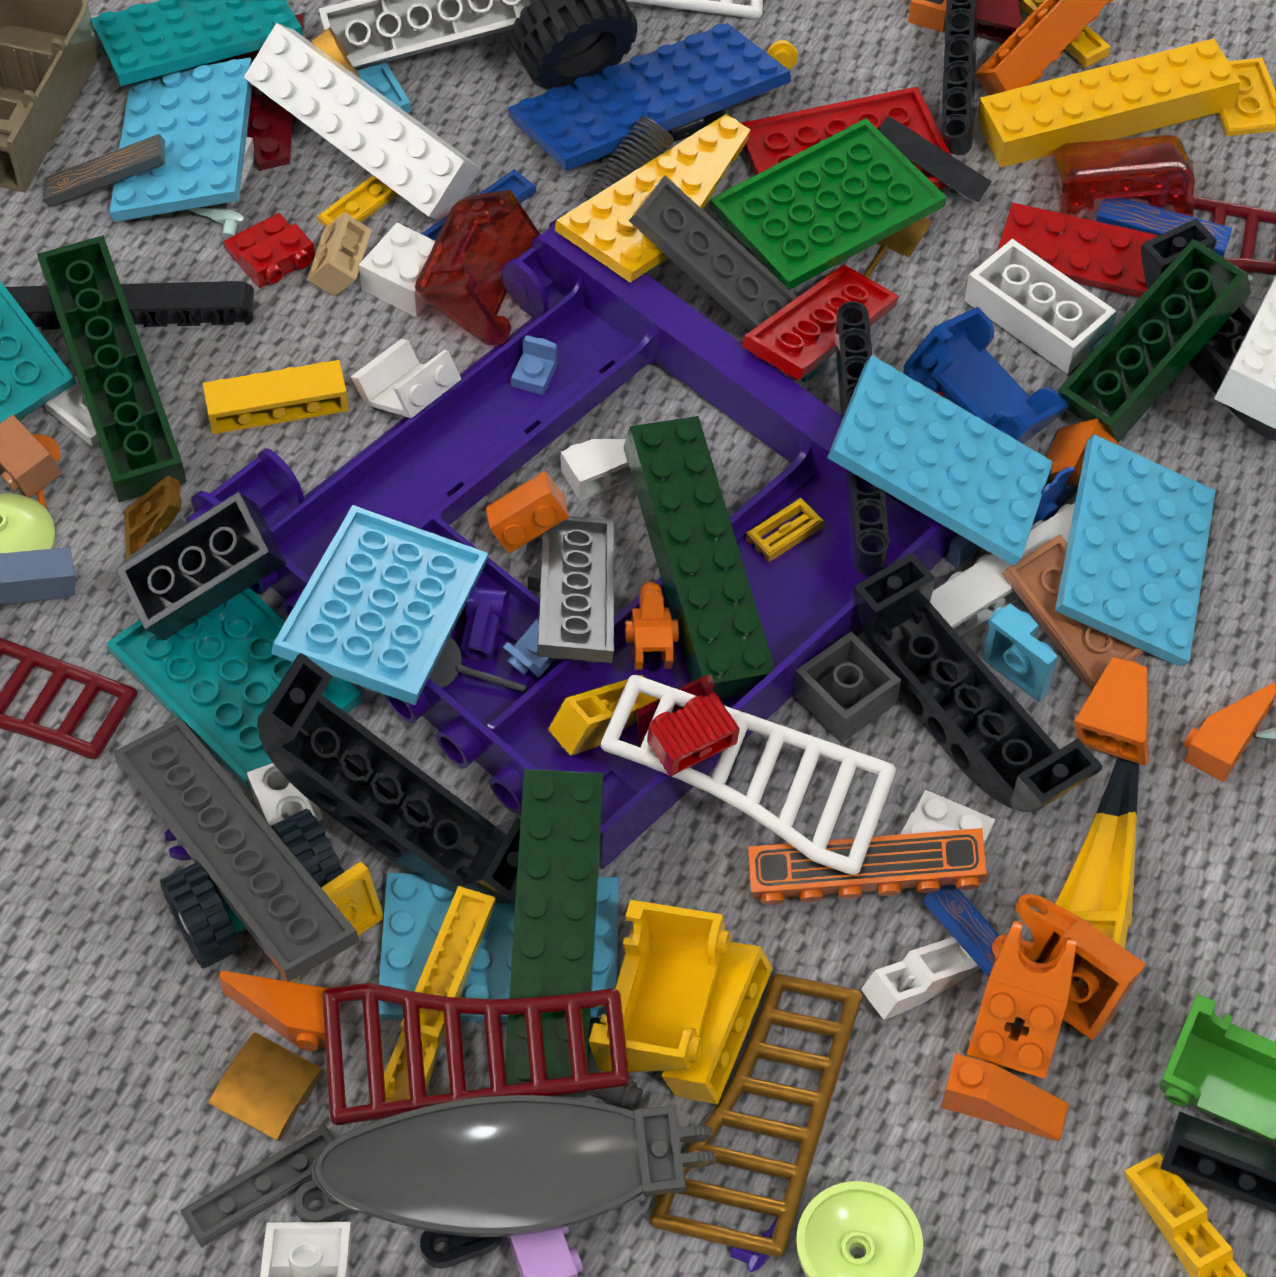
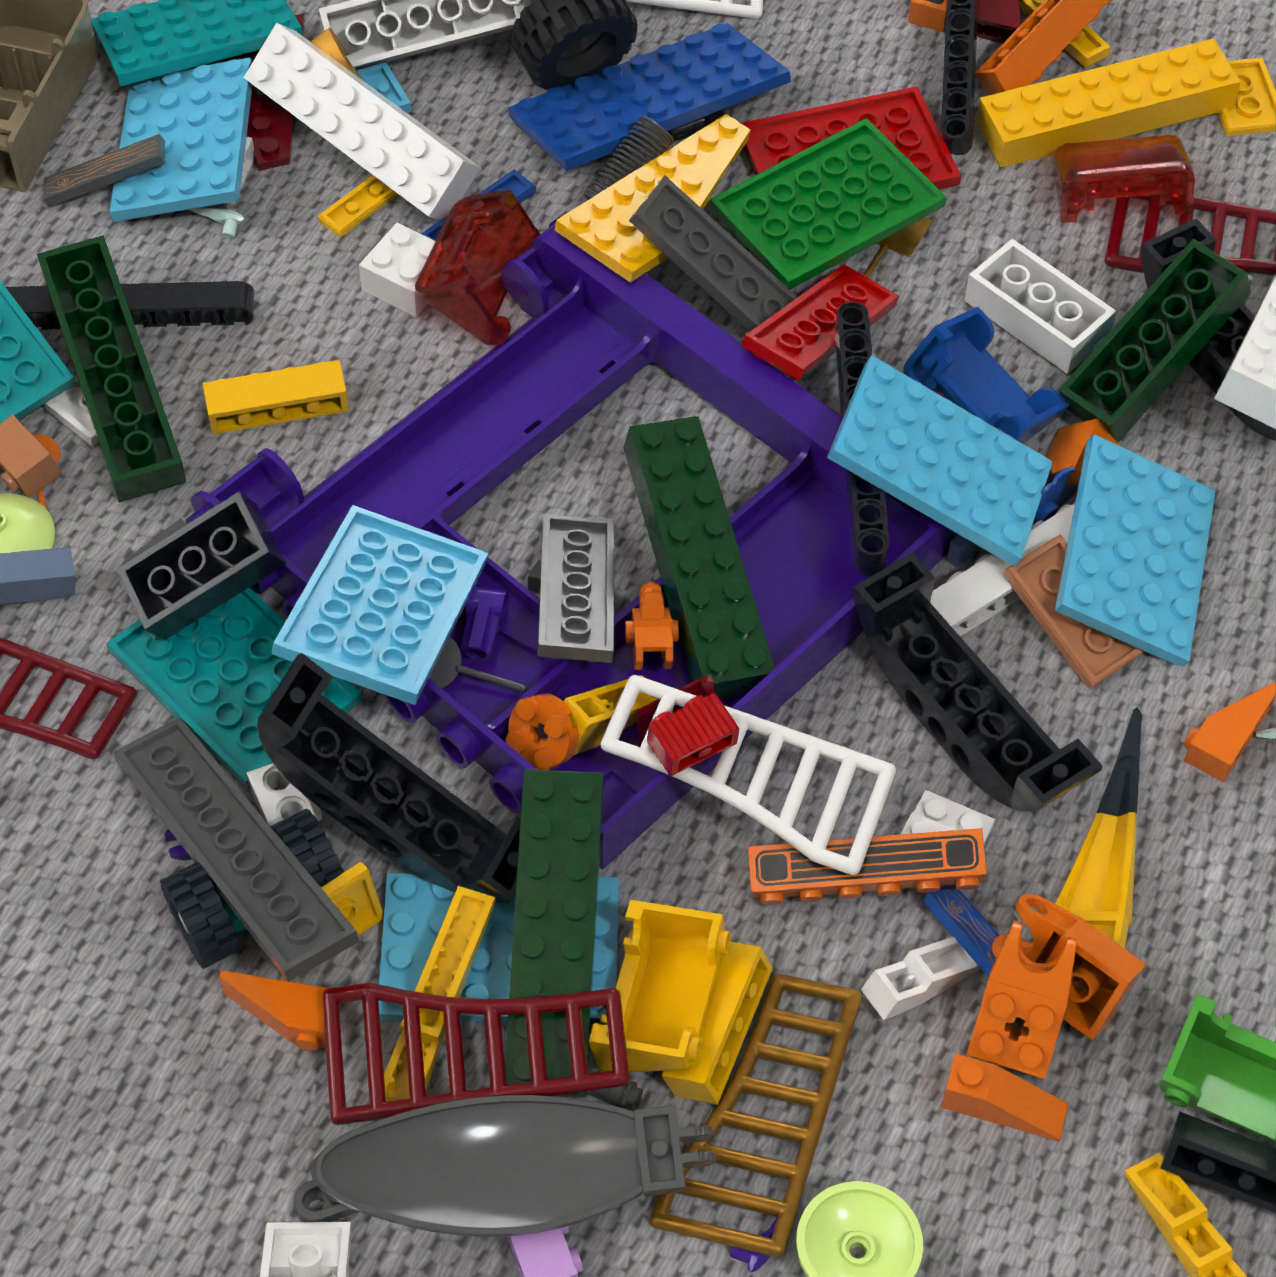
pearl gold wing [124,476,181,559] -> none
dark grey tile [180,1125,334,1248] -> none
pearl gold slope [208,1032,324,1141] -> none
red plate [223,213,315,289] -> none
tan brick [307,212,372,295] -> none
white panel [351,339,461,418] -> none
black plate [420,1231,502,1269] -> none
orange brick [486,471,569,554] -> none
medium blue bracket [503,619,555,678] -> none
medium blue bracket [511,335,558,396] -> none
white slope [561,439,633,501] -> none
yellow tile [746,498,824,563] -> none
yellow plate [767,40,798,69] -> none
dark grey brick [793,632,901,743] -> none
black sticker [879,116,992,203] -> none
medium azure plate [982,603,1058,703] -> none
red plate [997,202,1159,298] -> none
orange slope [1074,657,1150,766] -> none
blue tile [1096,193,1233,257] -> none
none -> orange plate [506,693,578,770]

